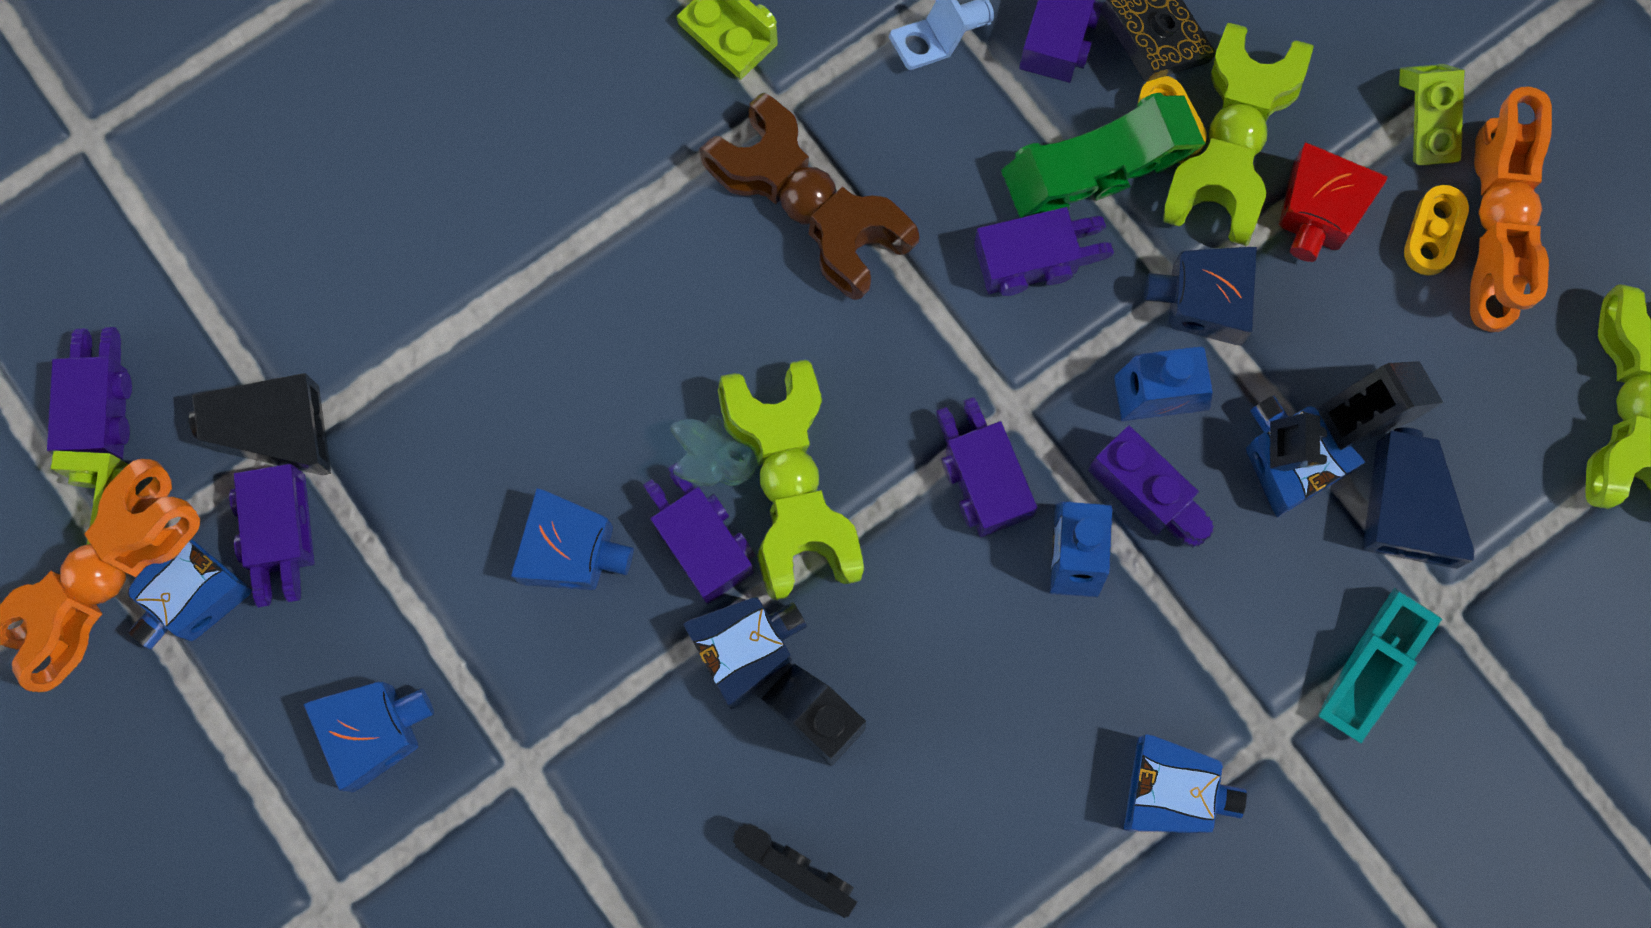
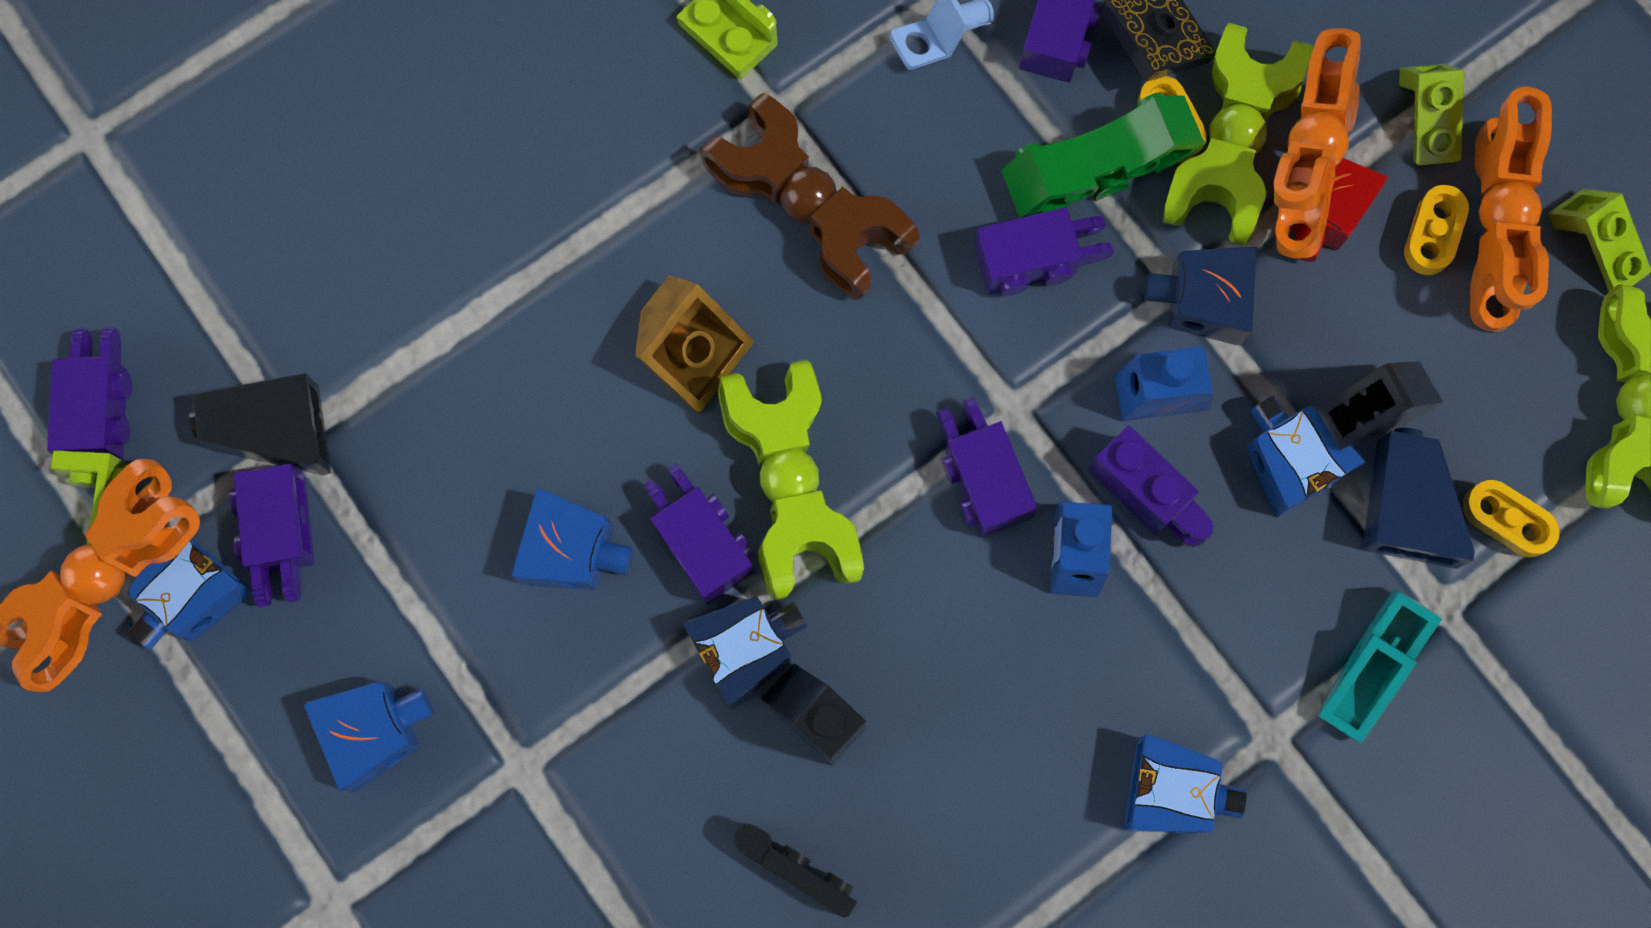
clear light blue plate [670,414,757,486] -> none
black tile [1270,413,1327,472] -> none
none -> pearl gold slope [635,275,755,414]
none -> orange piece [1274,28,1361,259]
none -> yellow plate [1463,480,1560,557]
none -> lime bracket [1548,189,1651,291]

